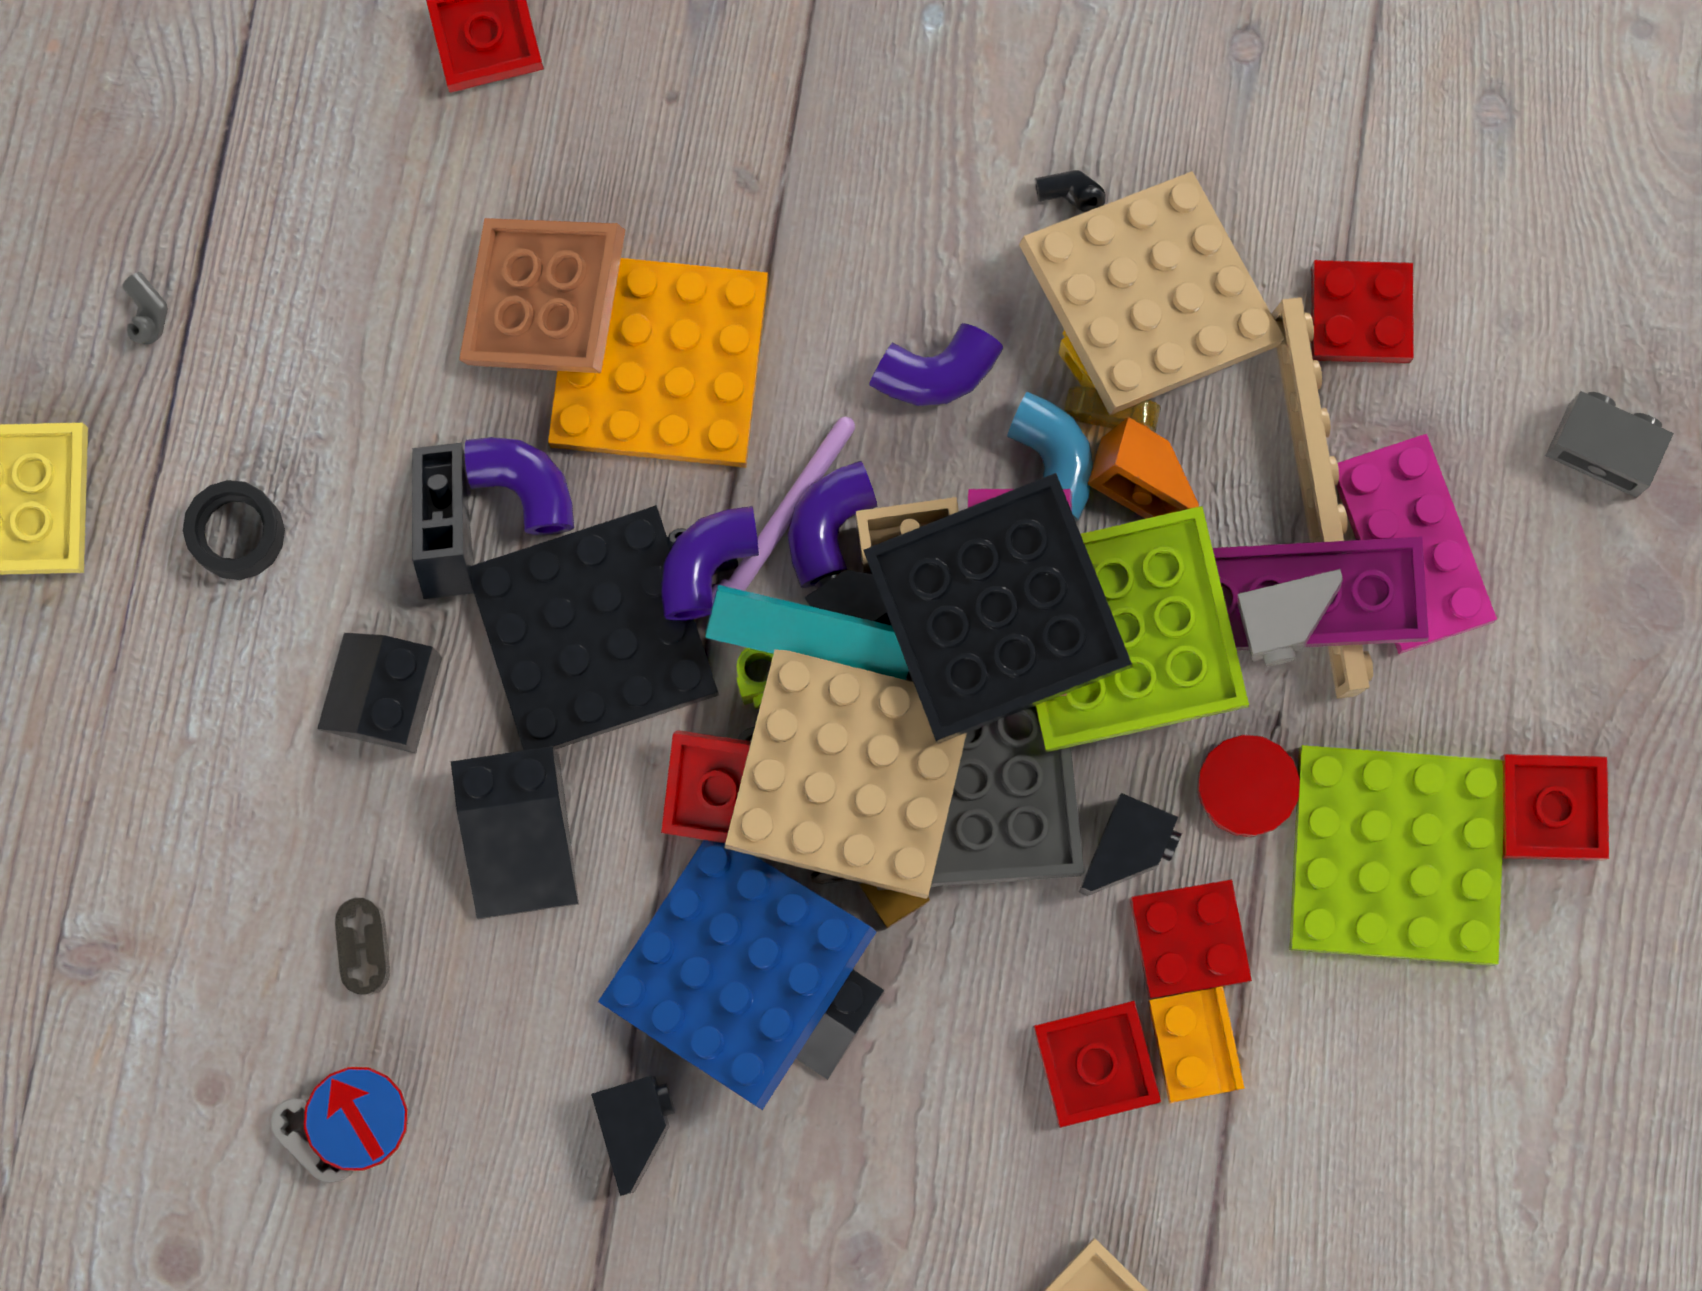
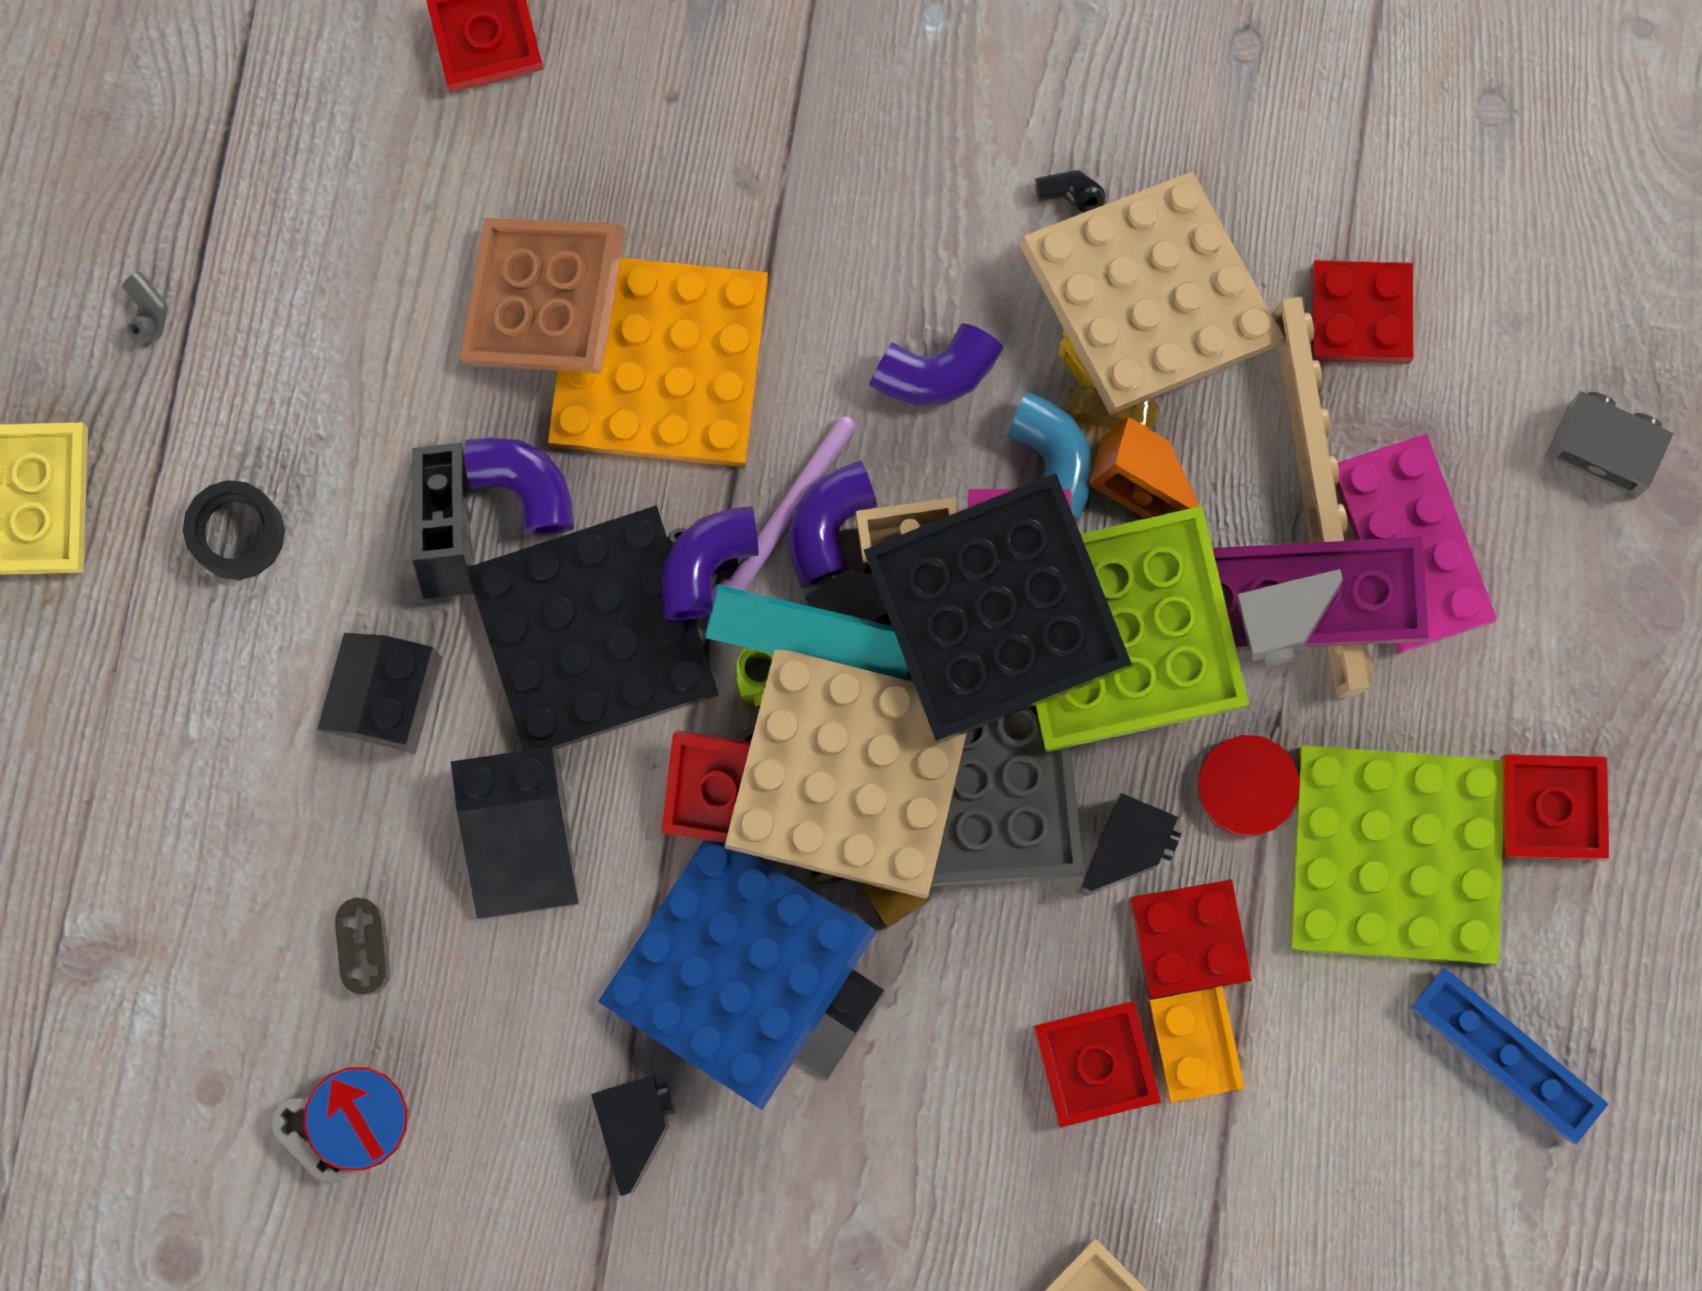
none -> blue plate [1409,967,1609,1144]

